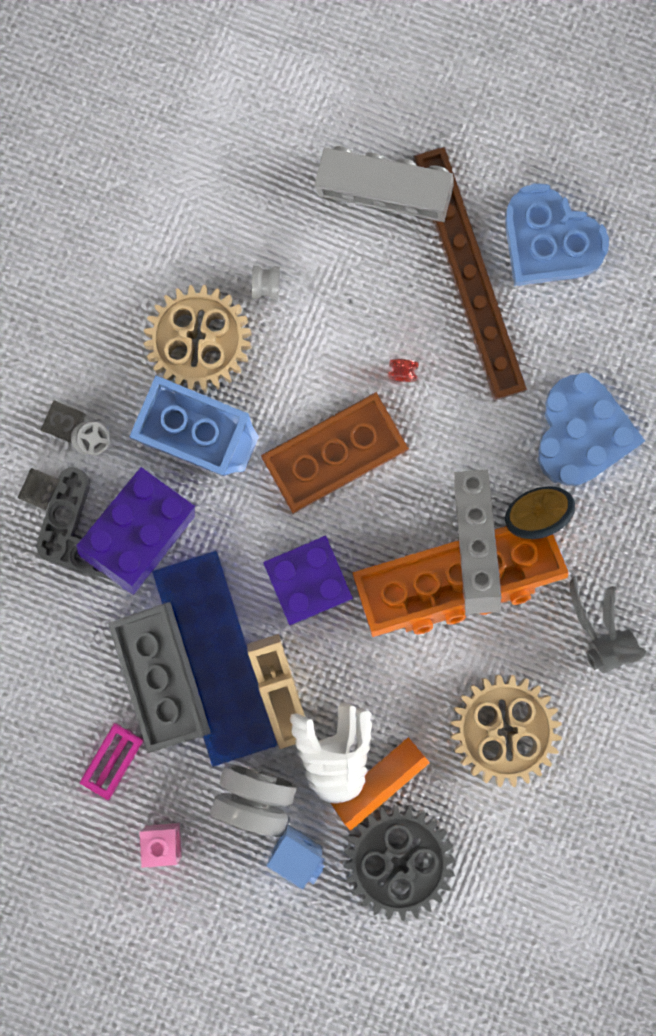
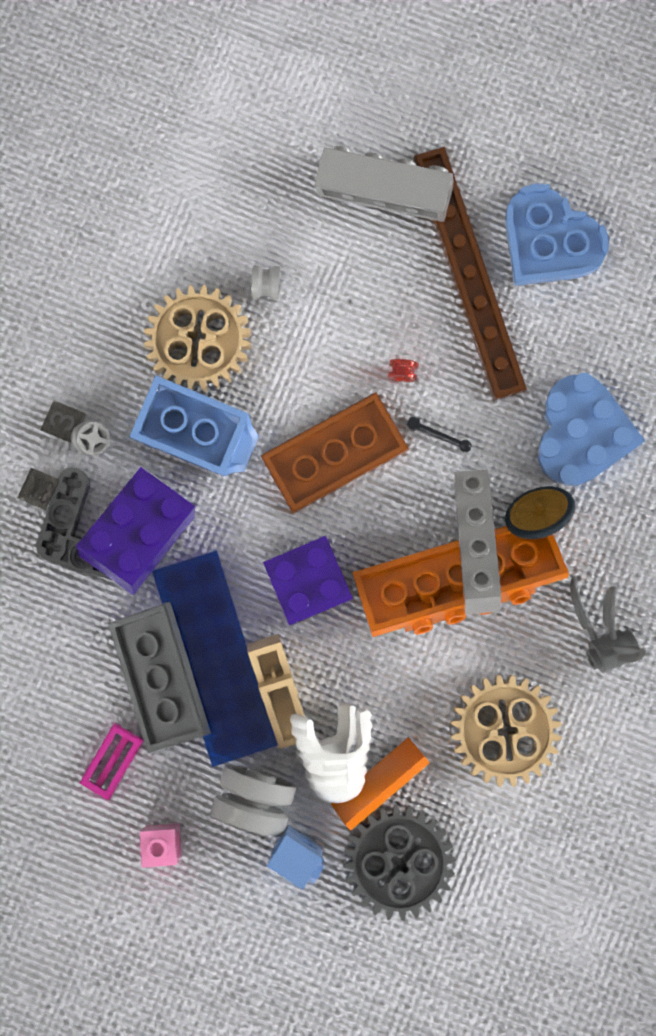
none -> black hinge [407,417,472,452]

